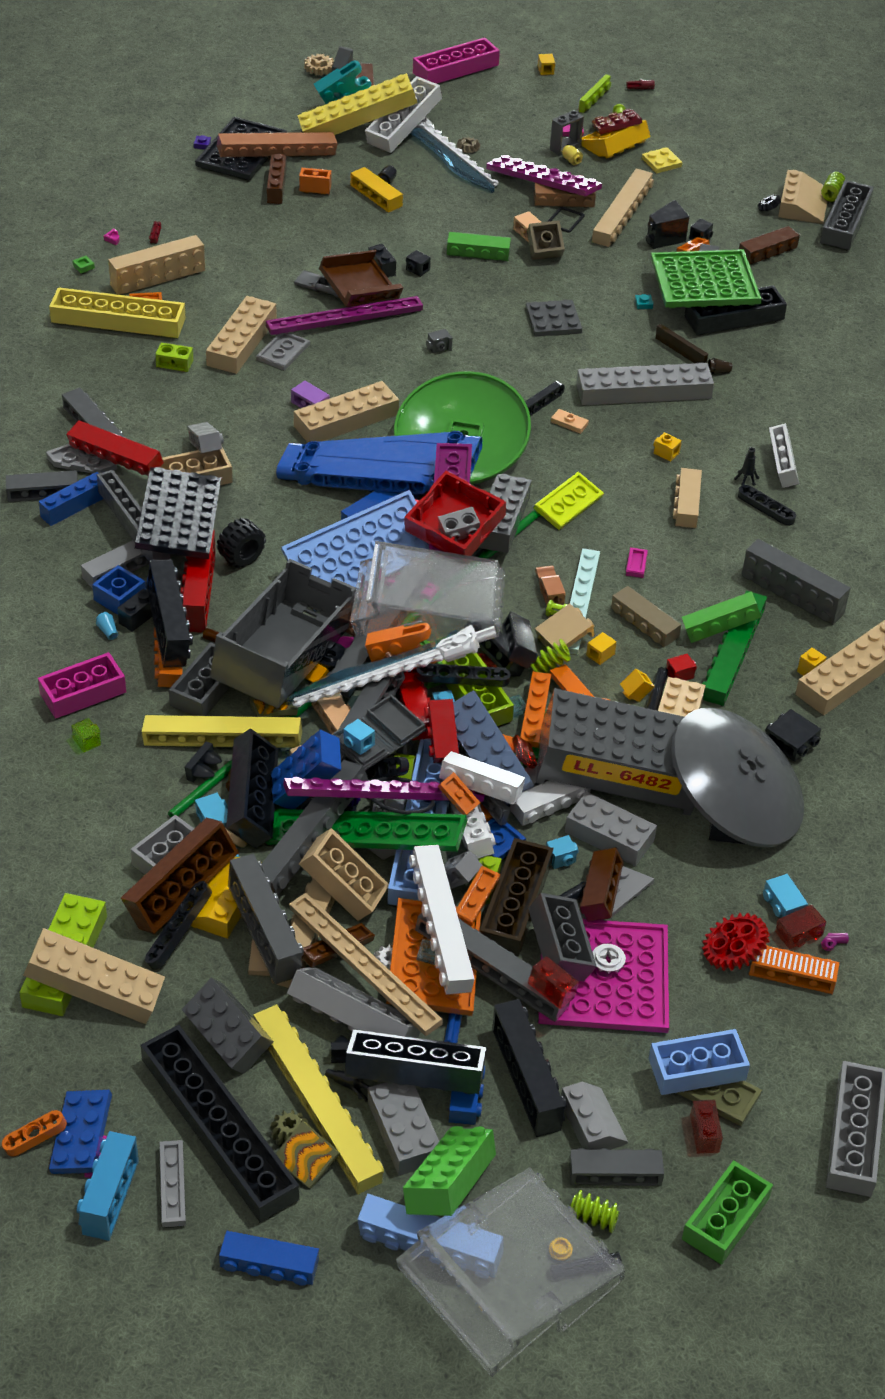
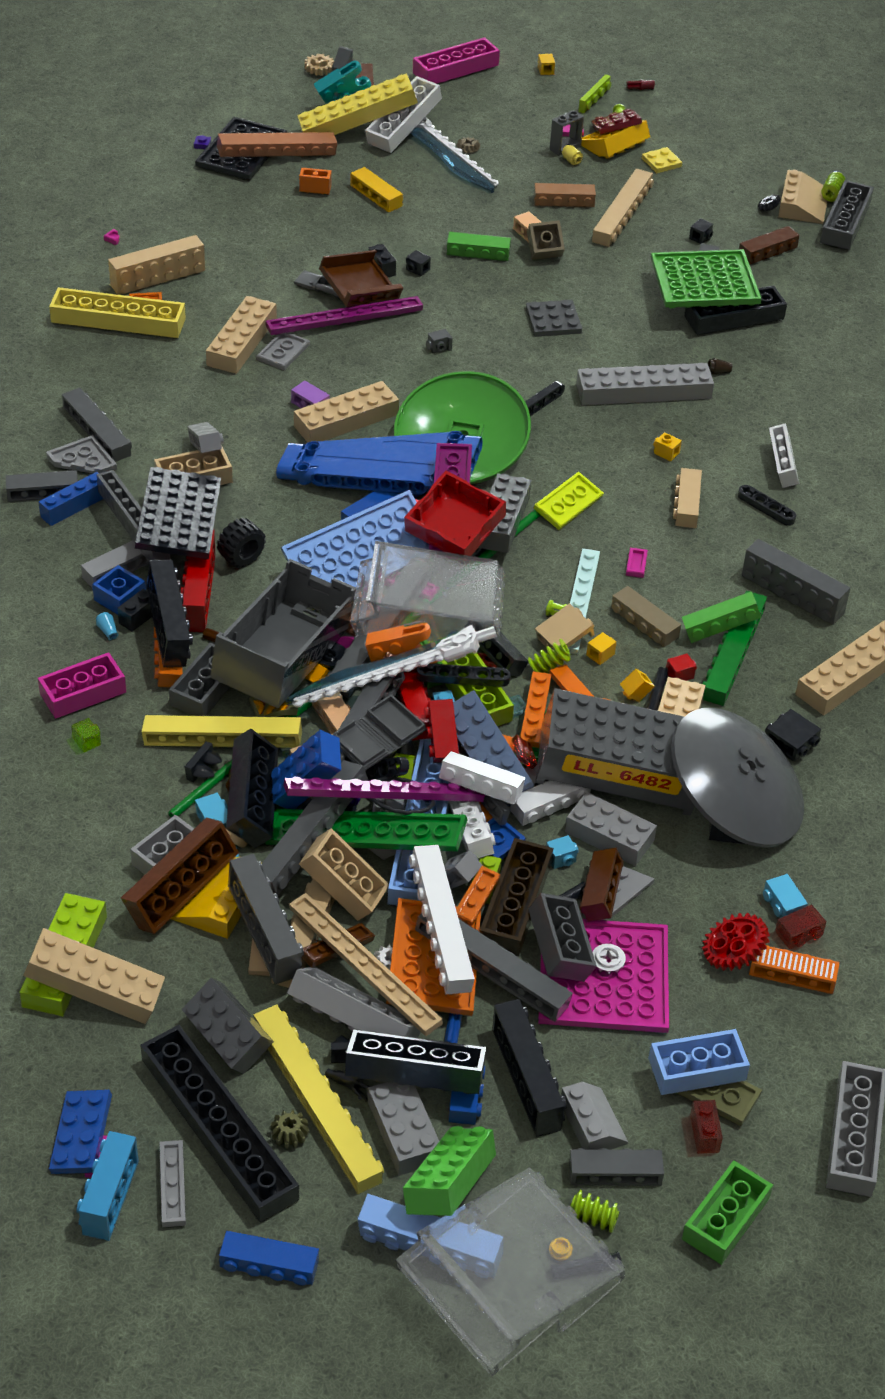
orange beam [2,1110,67,1157] -> none
red brick [66,420,164,476] -> none
bright green plate [72,256,95,273] -> none
black beam [145,881,212,969] -> none
dark red axle [149,221,162,244] -> none
lime brick [155,342,193,372] -> none
reddish brown brick [267,154,286,204] -> none
slope [276,1121,340,1189] -> none
medium azure brick [343,719,375,755] -> none
black brick [377,165,397,184] -> none
clear light blue plate [416,938,435,965] -> none
light grey brick [438,507,480,541] -> none
orange plate [438,772,480,815] -> none
magenta plate [486,155,602,196] -> none
black brick [501,611,538,669] -> none
clear red brick [528,956,579,1010] -> none
nougat piece [535,565,566,606] -> none
black piece [547,206,585,233] -> none
light nougat plate [551,409,589,434] -> none
teal plate [635,294,653,309] -> none
black slope [646,200,689,249] -> none
dark brown tile [655,324,708,363] -> none
orange plate [677,237,710,252] -> none
black piece [734,447,760,486] -> none
yellow brick [797,648,827,676] -> none
magenta arm [821,933,849,951] -> none

